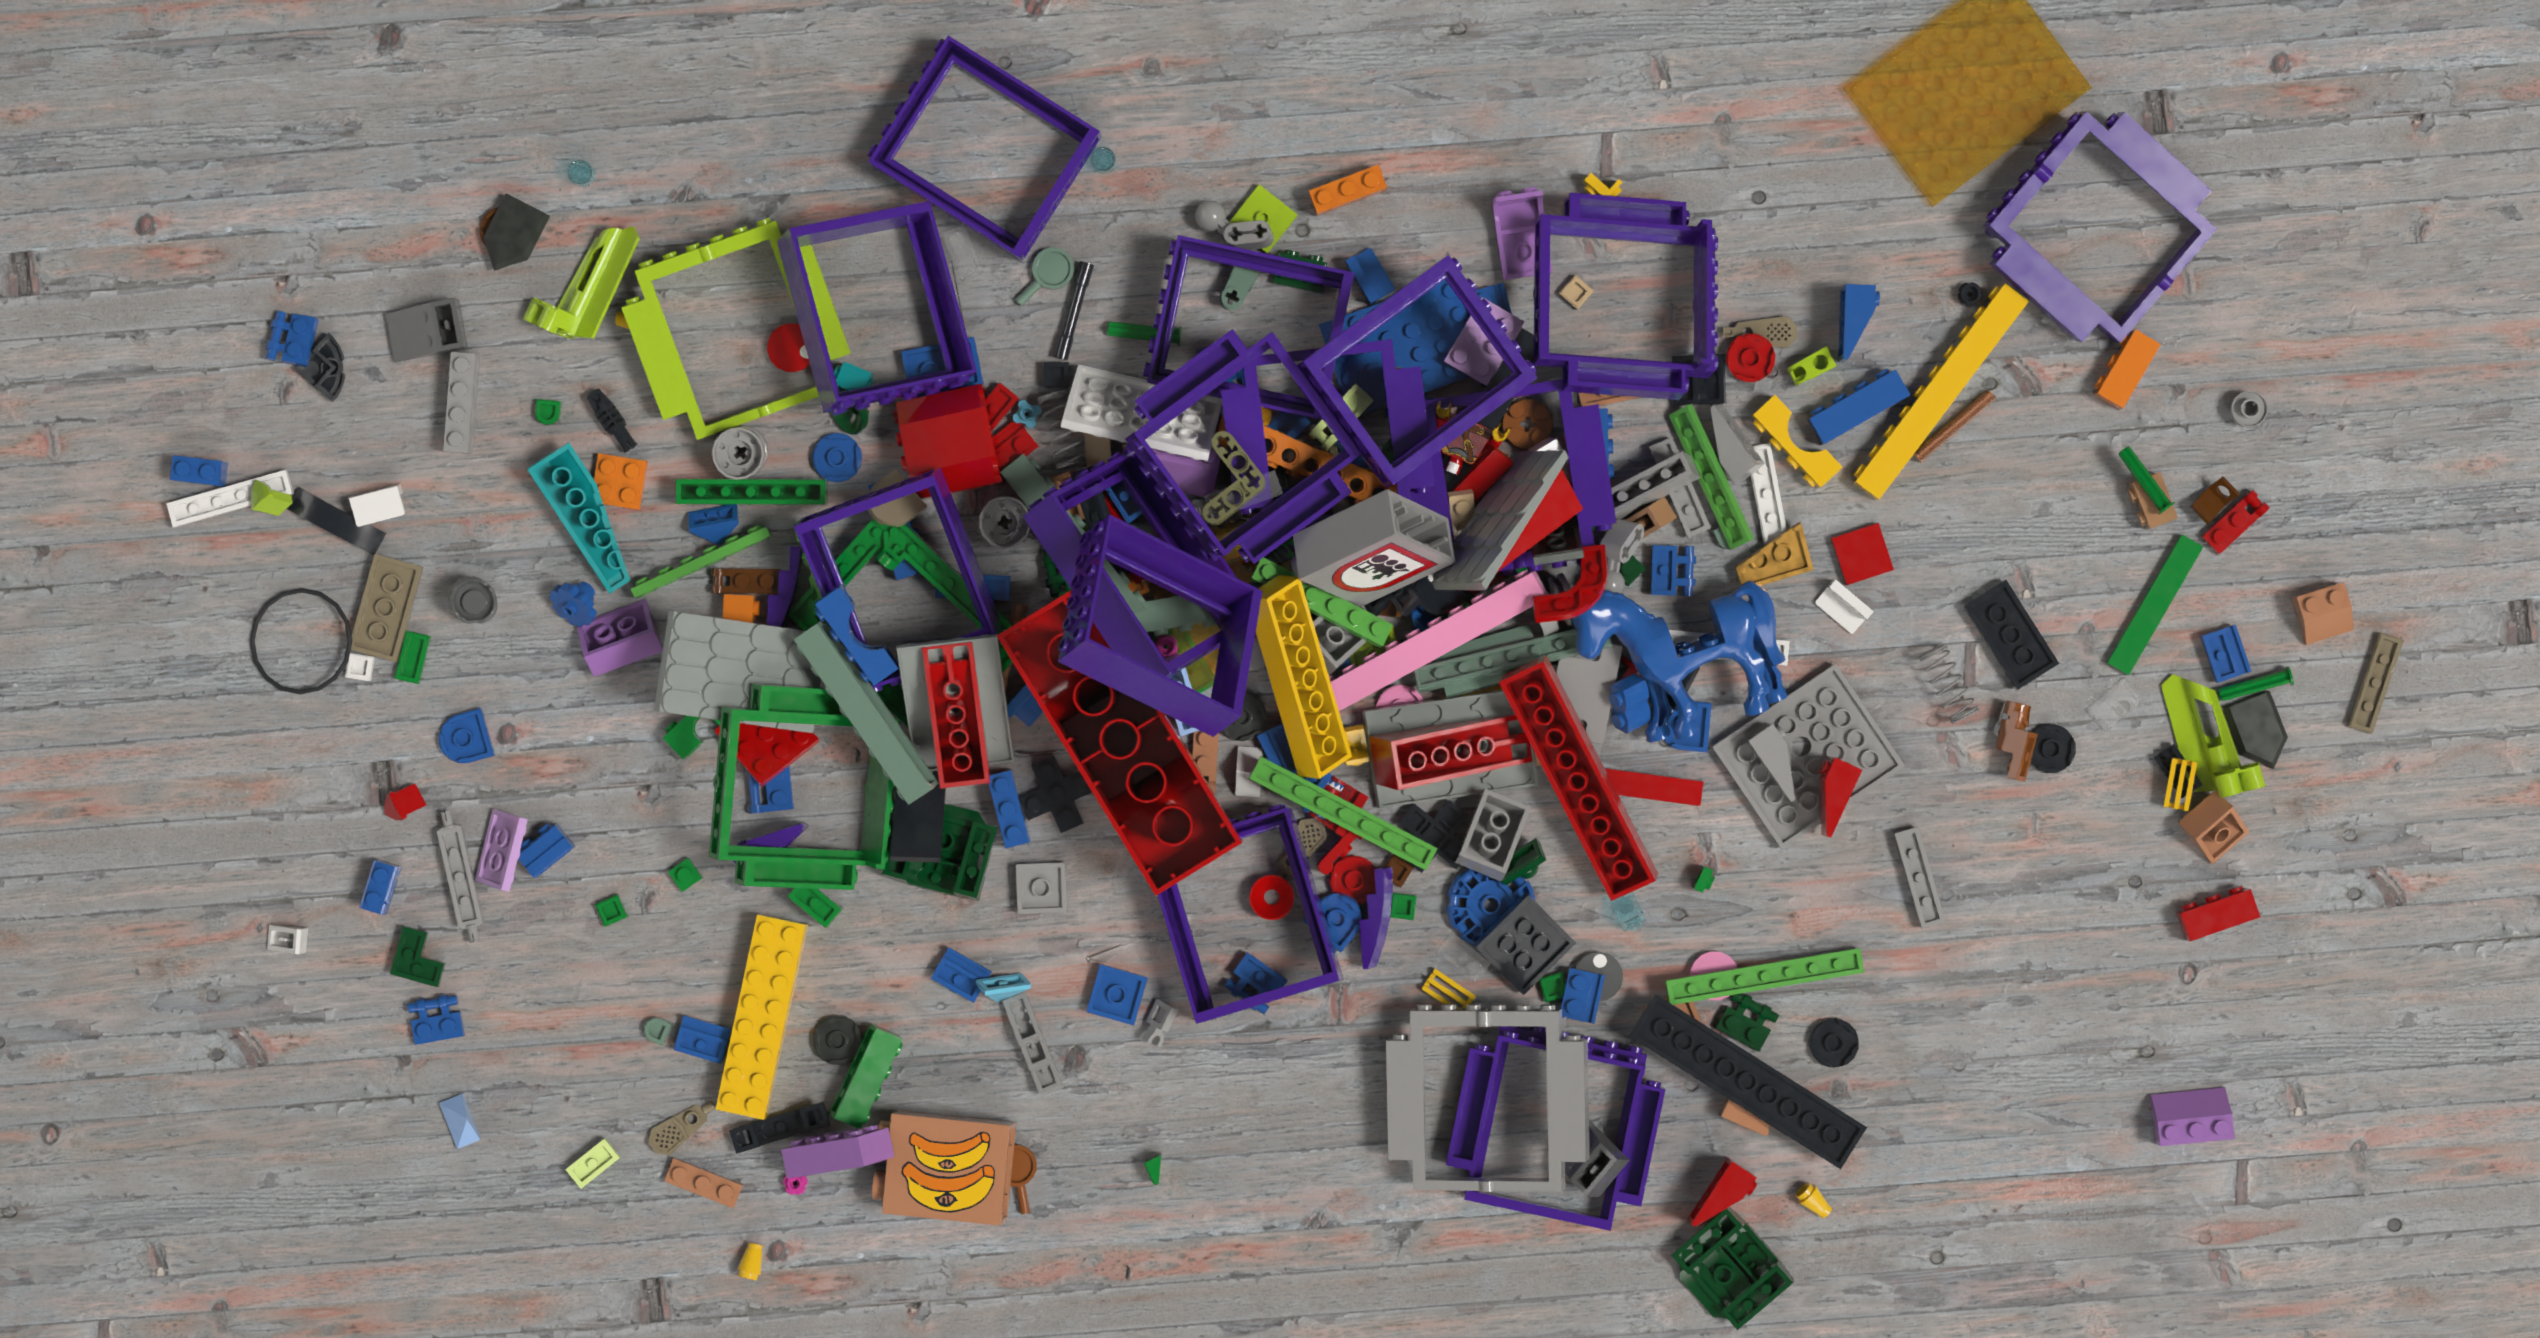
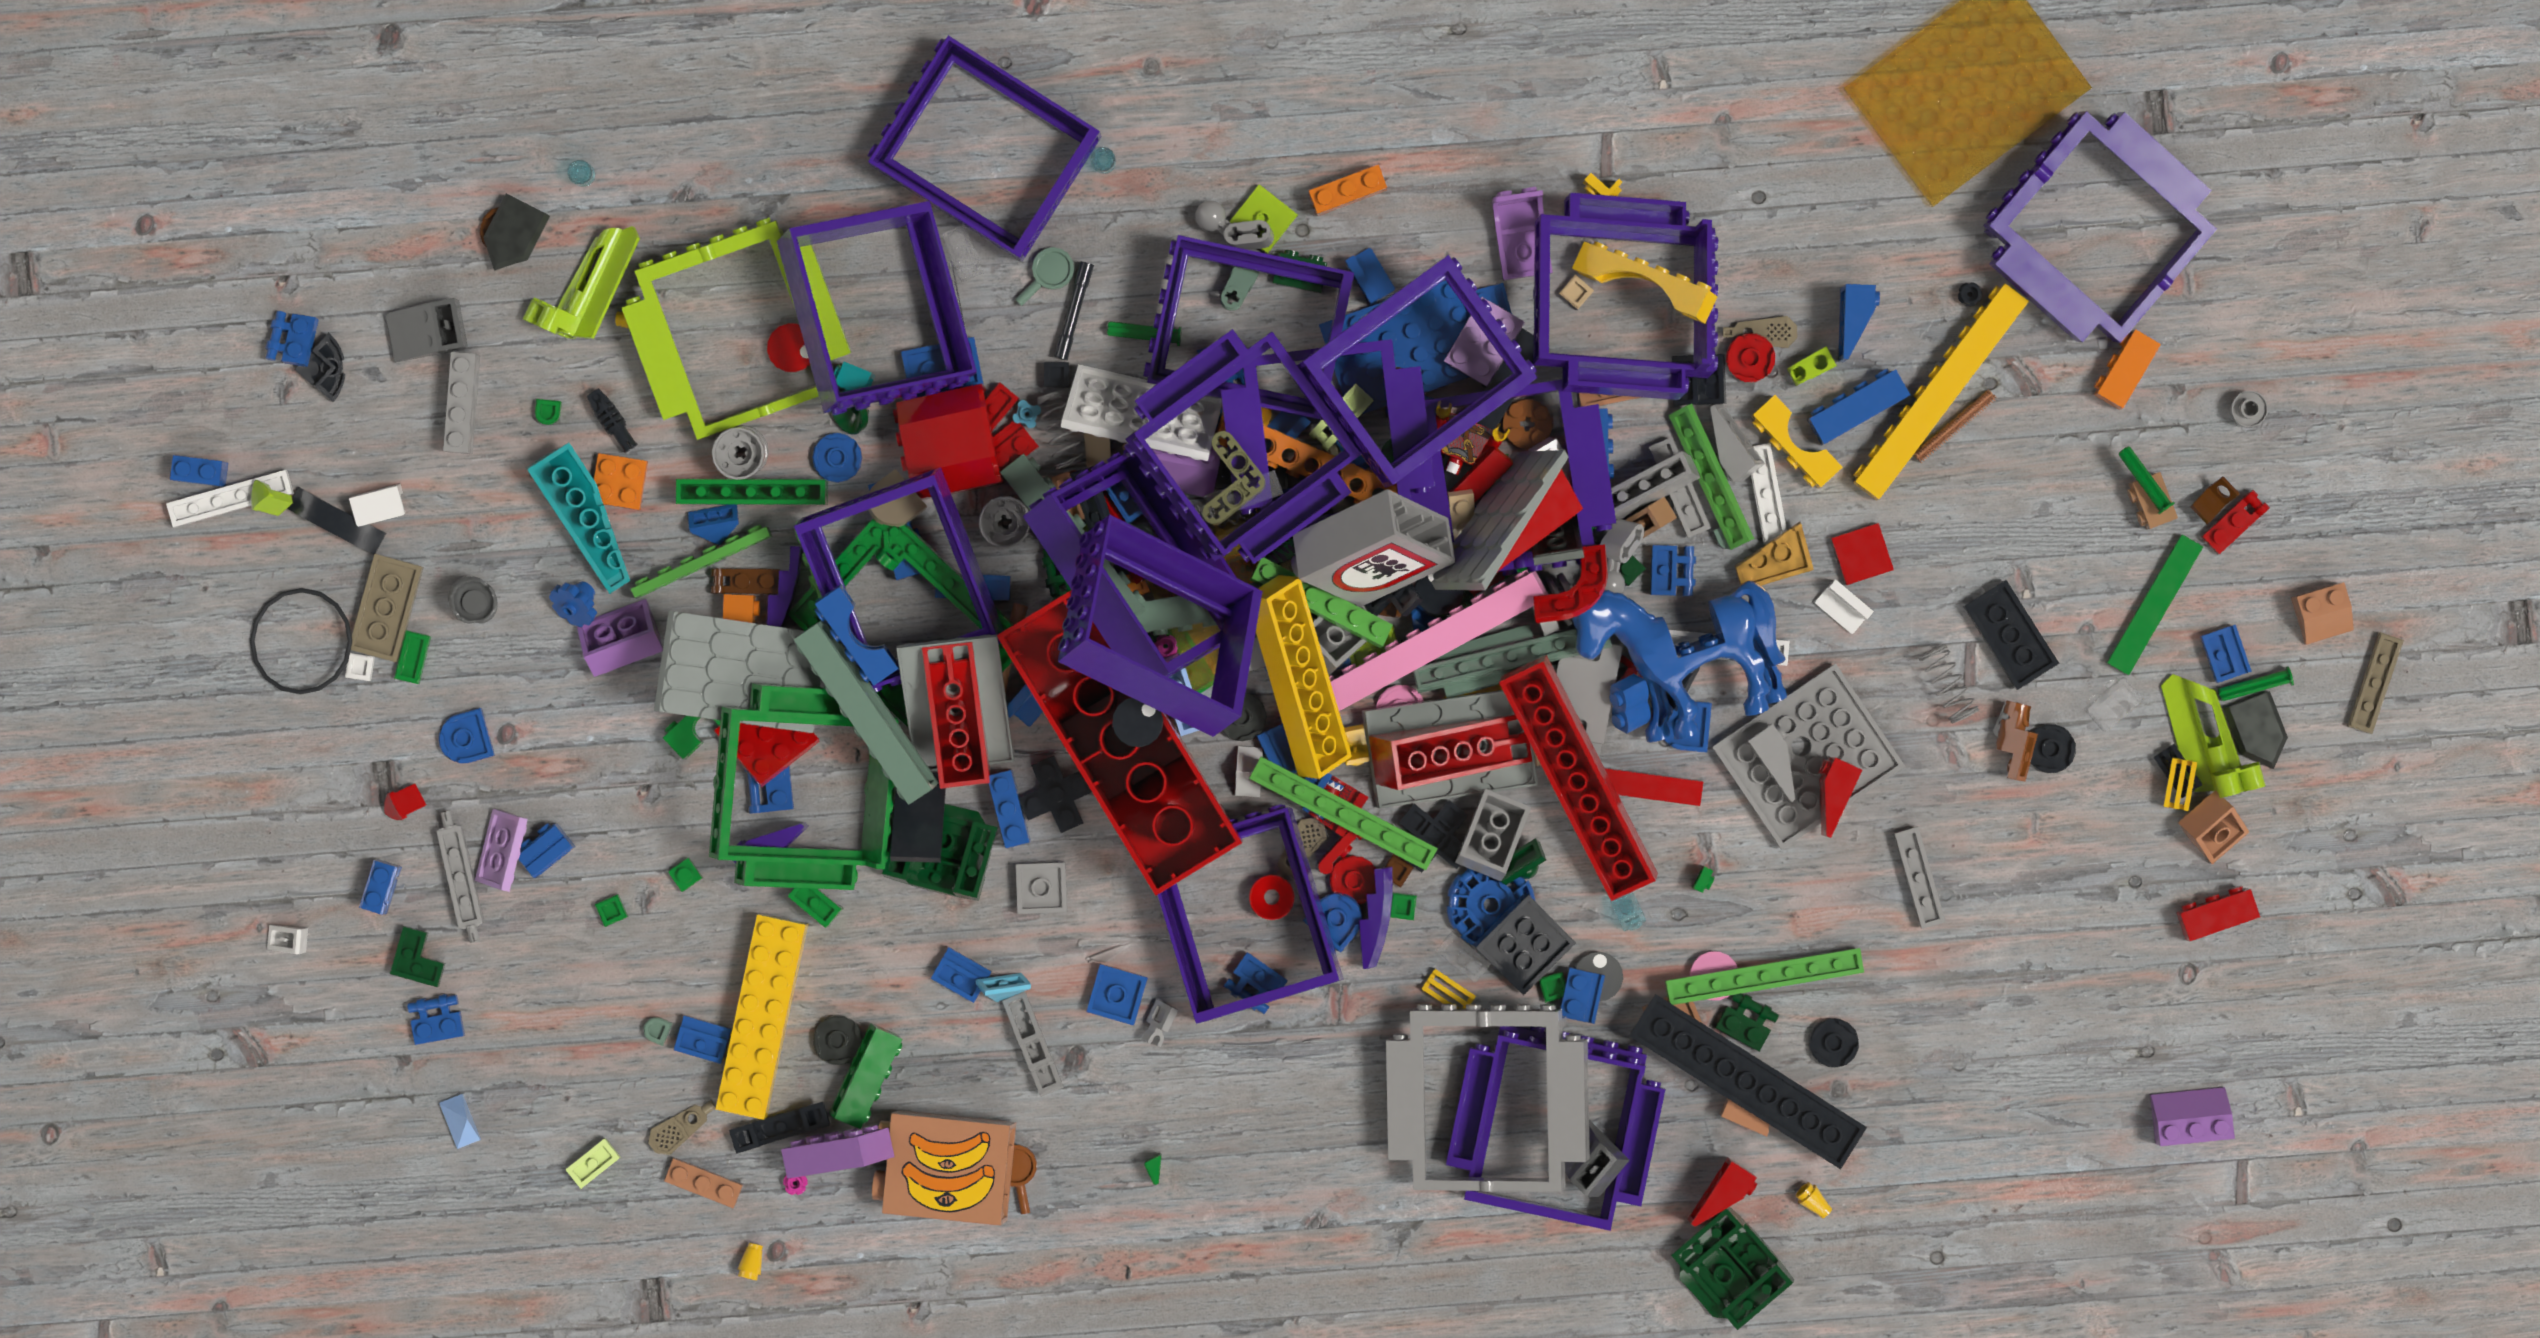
nougat plate [1193,730,1219,794] -> none
none -> black tile [1112,698,1163,747]
none -> yellow arch [1572,241,1717,324]

